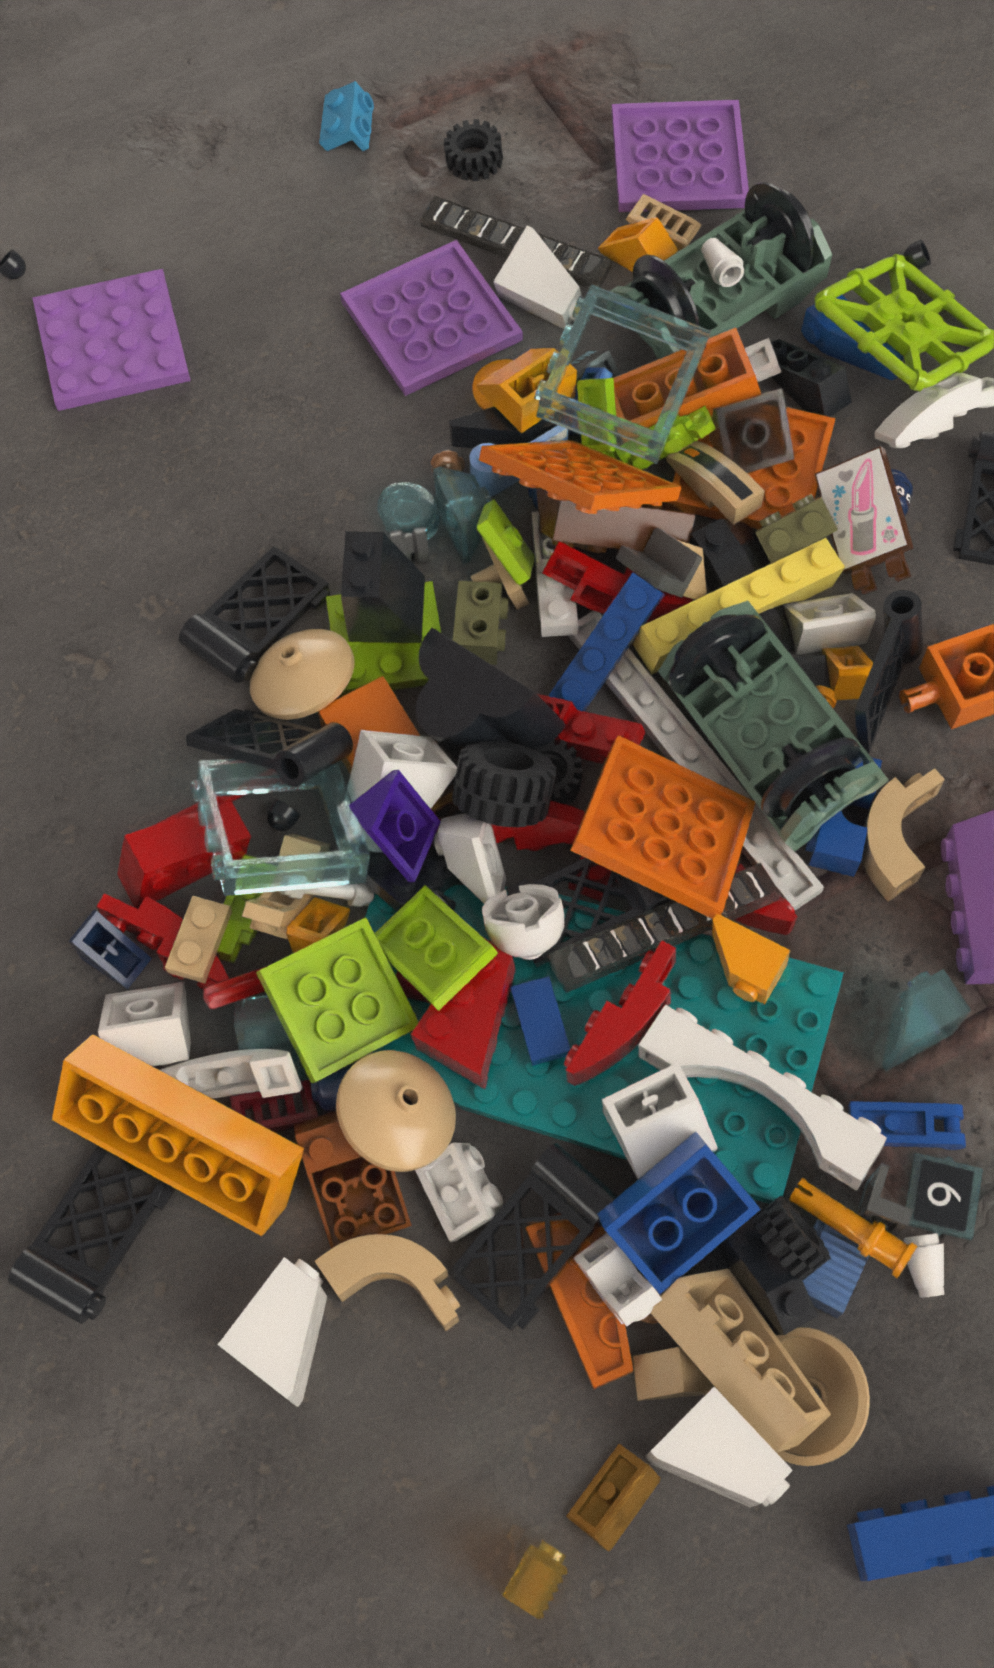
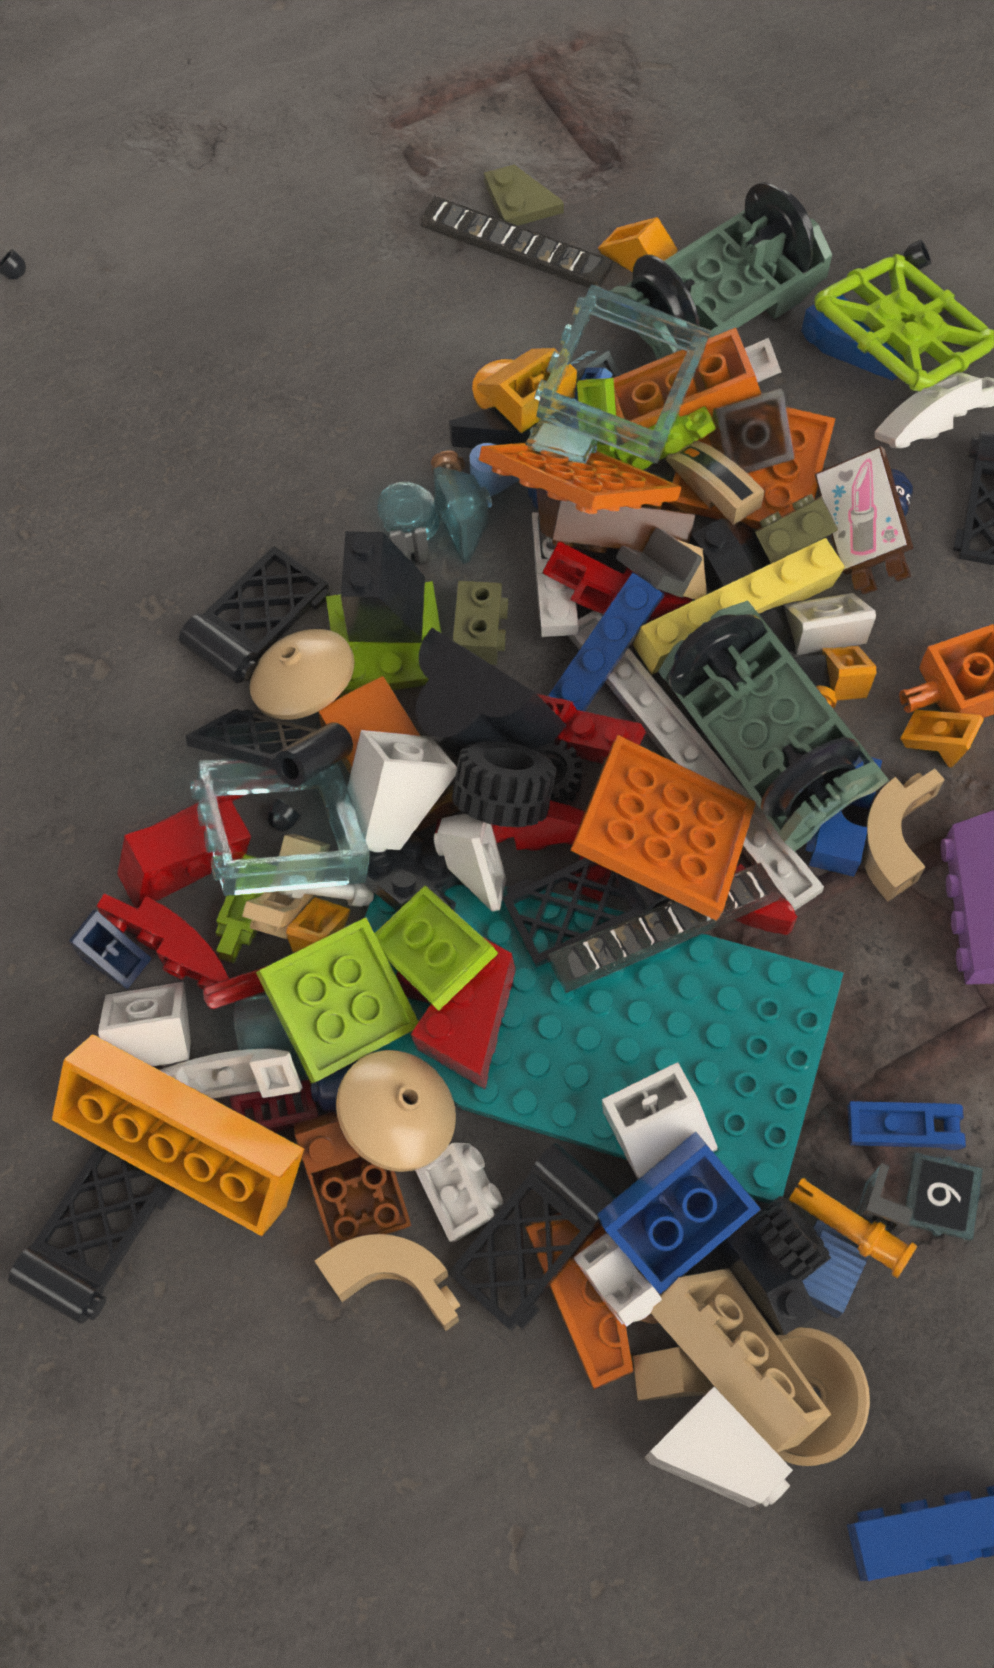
medium lavender plate [32,269,191,411] -> none
tan plate [165,896,232,983] -> none
white slope [218,1257,327,1407] -> none
dark azure bracket [319,81,374,151] -> none
medium lavender plate [340,240,523,396] -> none
dark purple slope [348,769,441,882] -> none
black tyre [444,119,503,181] -> none
tan tile [471,537,530,610] -> none
lime plate [476,499,535,586] -> none
white cylinder [482,884,564,960] -> none
white slope [494,225,584,330] -> none
clear yellow brick [502,1541,568,1619] -> none
blue tile [510,976,570,1066] -> none
red slope [564,940,676,1086] -> none
pearl gold slope [566,1444,661,1551] -> none
medium lavender plate [611,100,749,212] -> none
tan slope [625,194,702,254] -> none
white arch [639,1005,887,1191] -> none
white cone [701,238,744,287] -> none
light orange slope [712,914,790,1004] -> none
black slope [771,339,852,417] -> none
black piece [855,590,923,754] -> none
clear light blue slope [882,969,971,1071] -> none
white cone [904,1233,945,1298] -> none
none -> olive wing [484,164,564,227]
none -> clear light blue piece [526,416,601,464]
none -> light orange slope [900,710,984,768]

